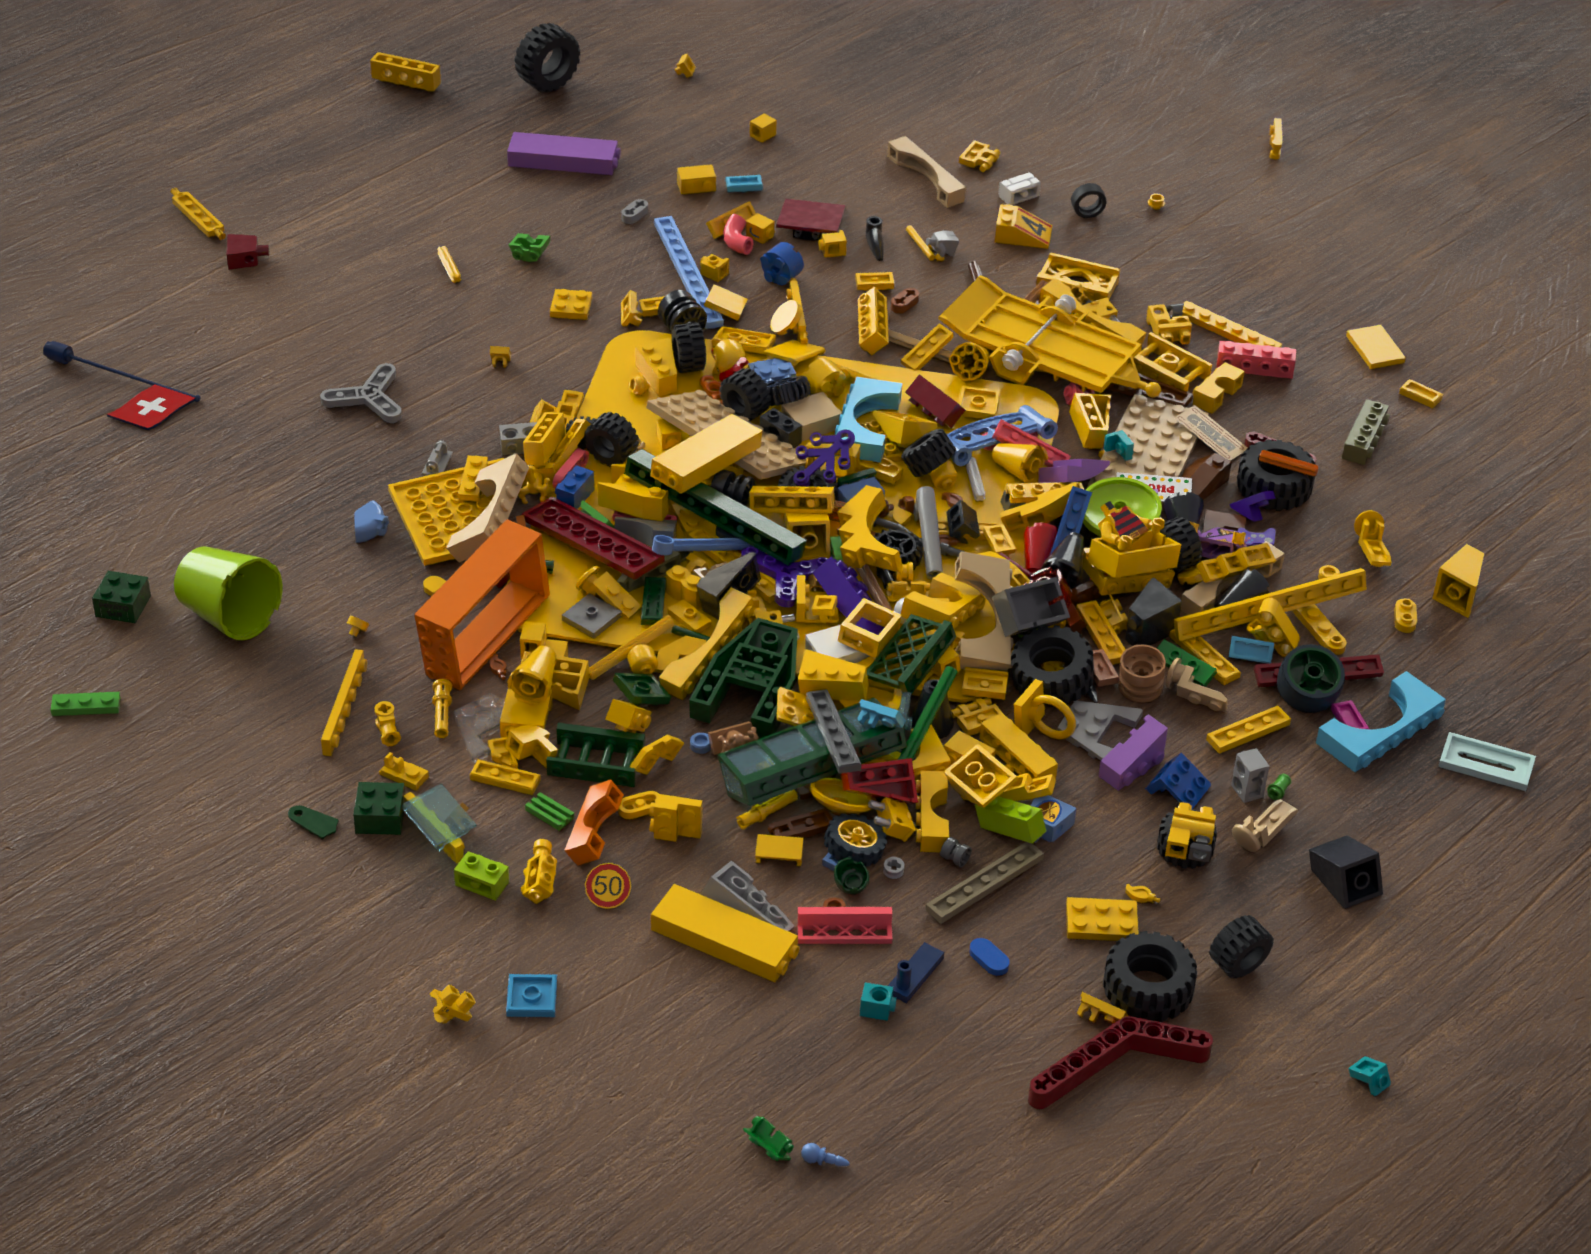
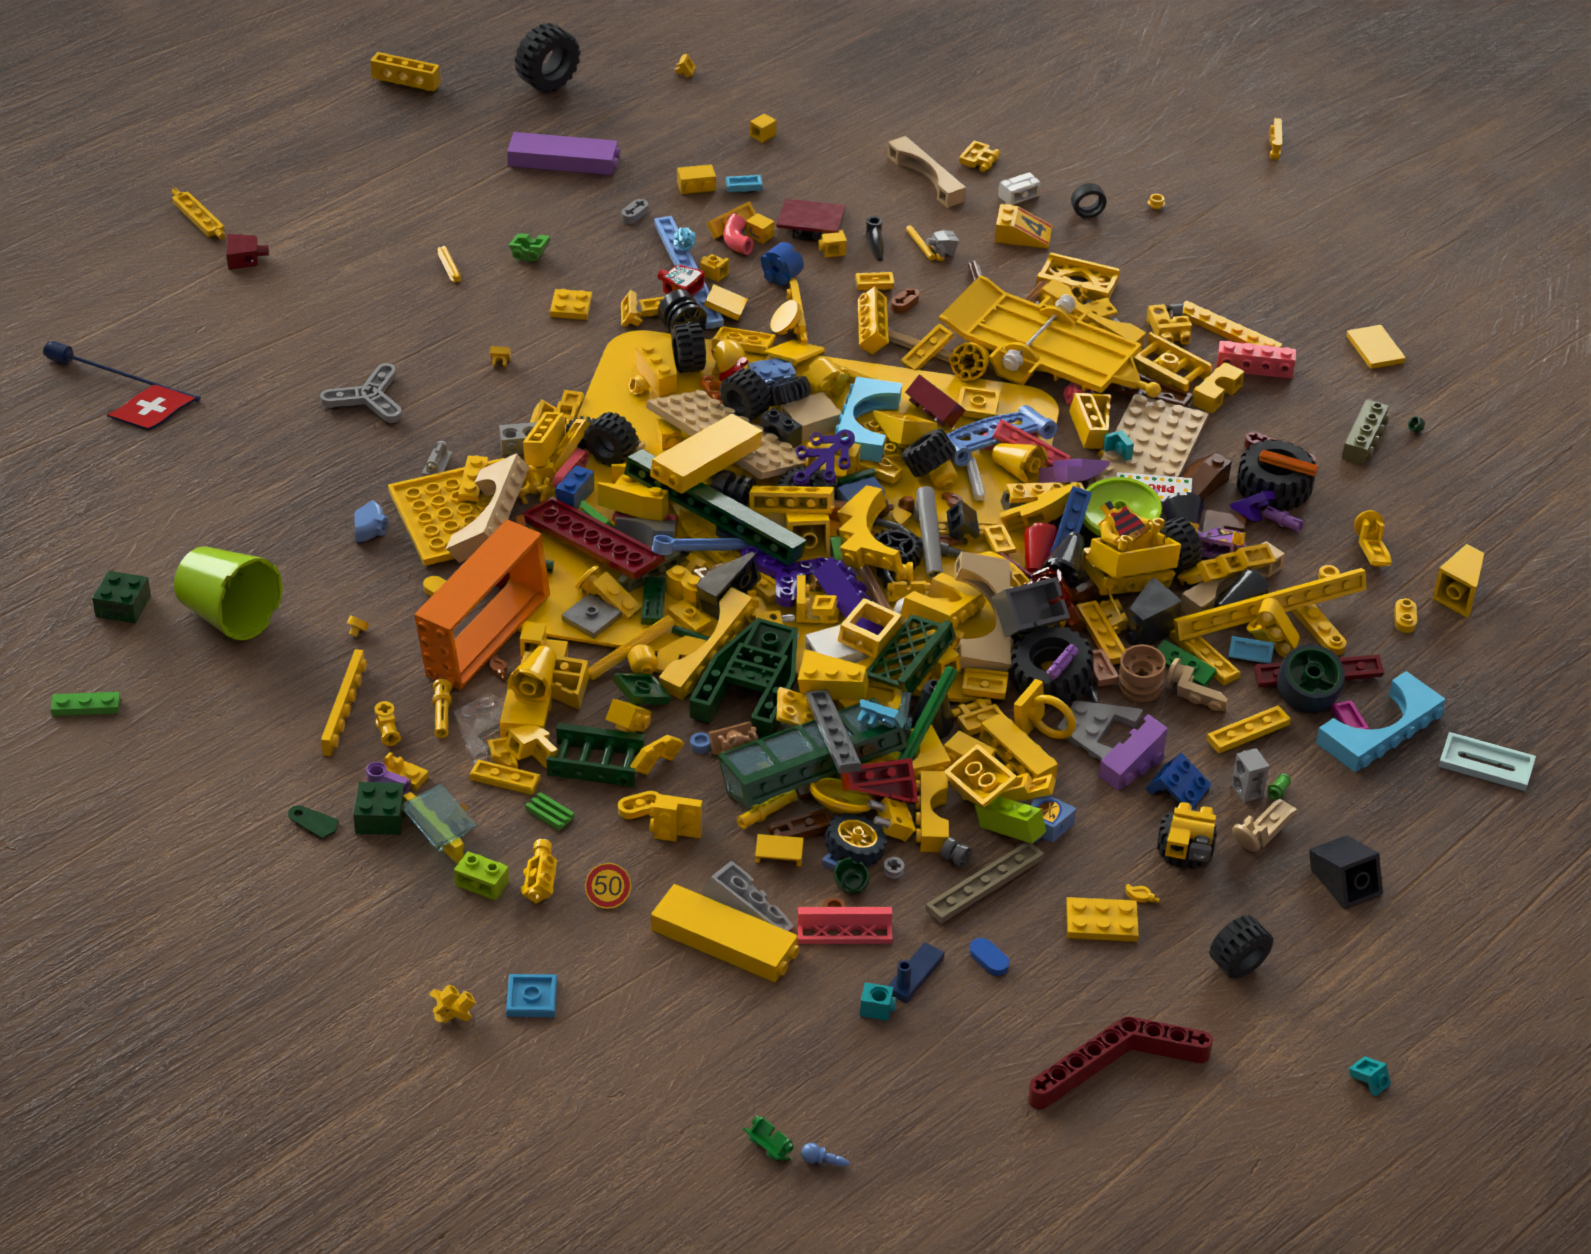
orange arch [564,780,624,866] -> none
yellow plate [1077,992,1128,1024] -> none
black tyre [1103,931,1197,1022] -> none
sticker [1174,405,1247,461] -> none
dark purple piece [1238,527,1276,547] -> none
yellow tile [1399,379,1443,409] -> none
none -> medium lavender piece [366,762,411,794]
none -> red torso [657,264,705,296]
none -> medium azure gear [673,227,696,251]
none -> medium lavender axle [1046,644,1079,679]
none -> medium lavender pin [1263,505,1304,533]
none -> dark green hinge [1408,416,1425,433]

